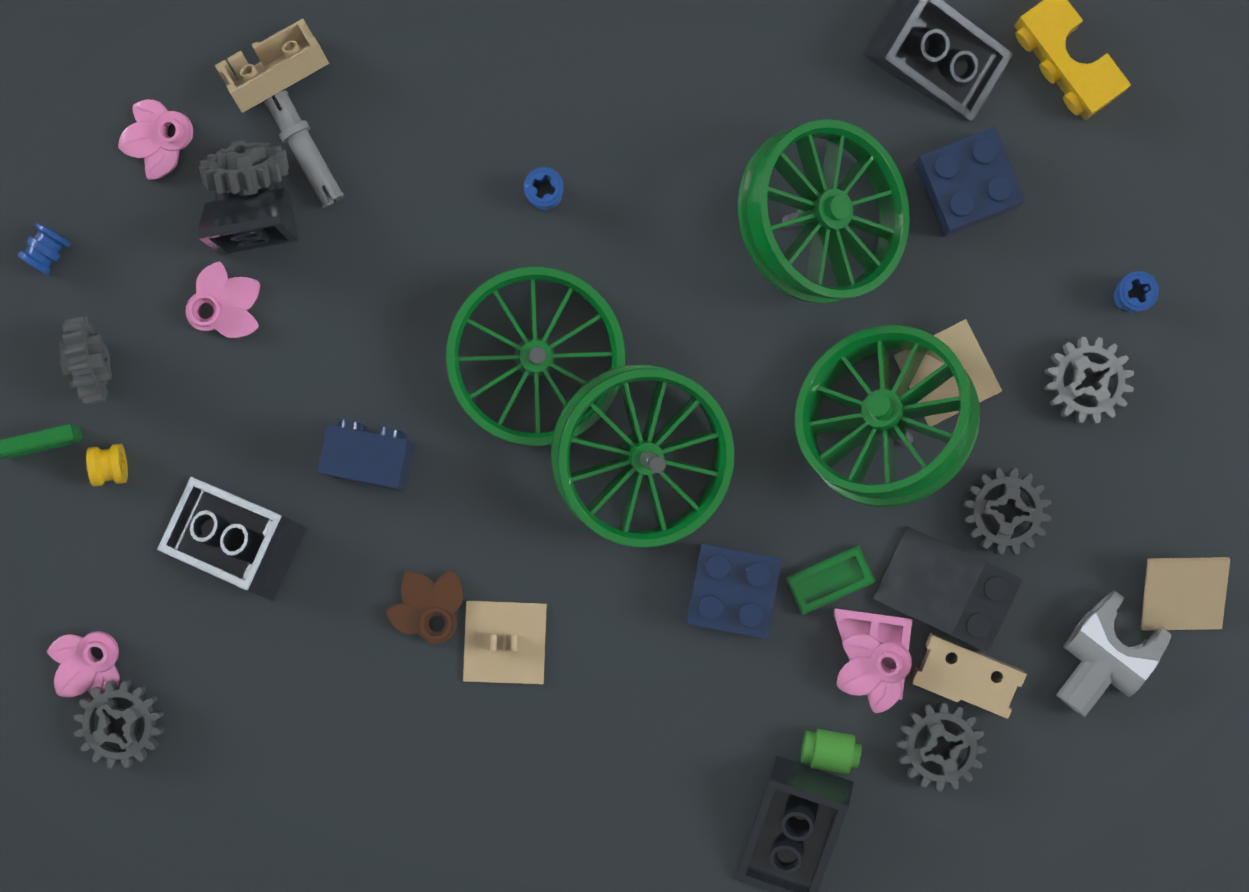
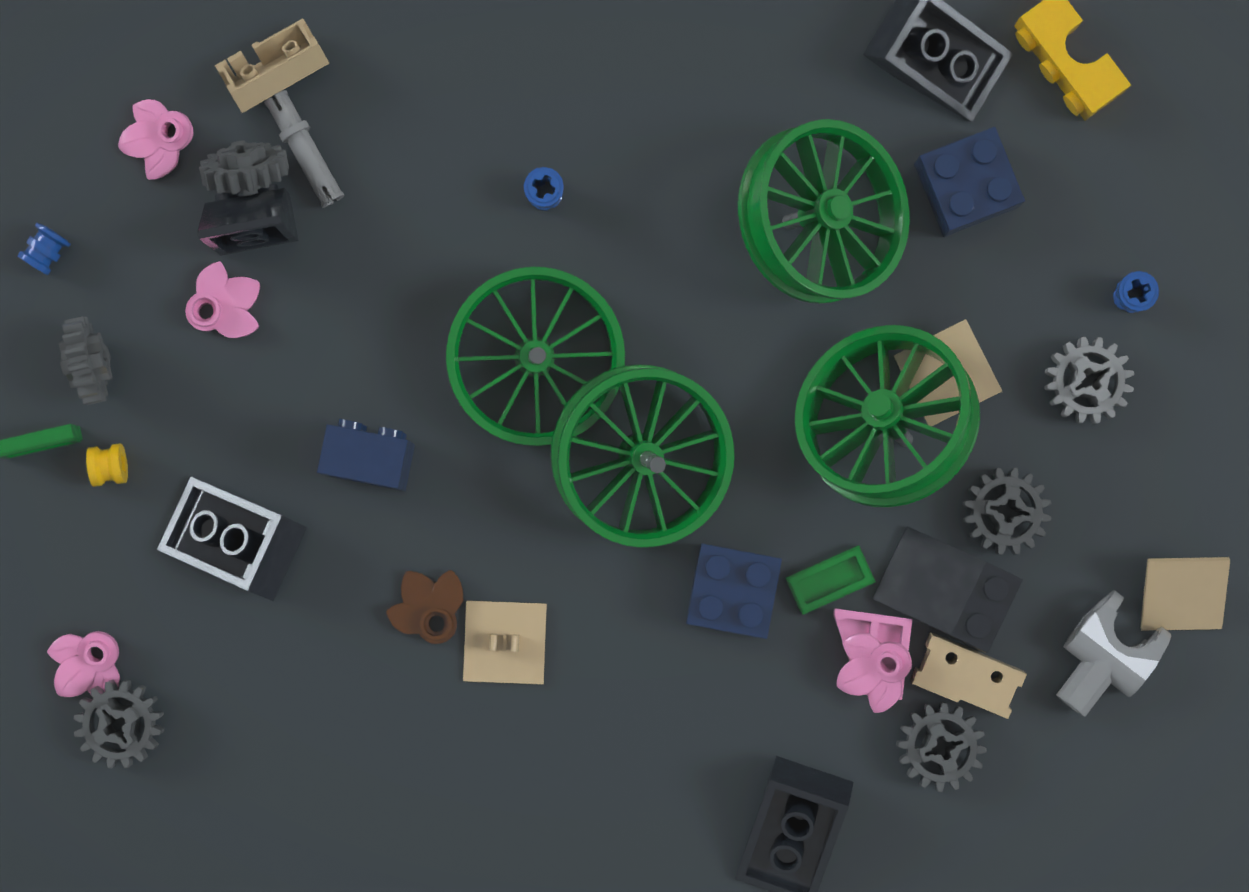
bright green brick [800,728,862,775] -> none

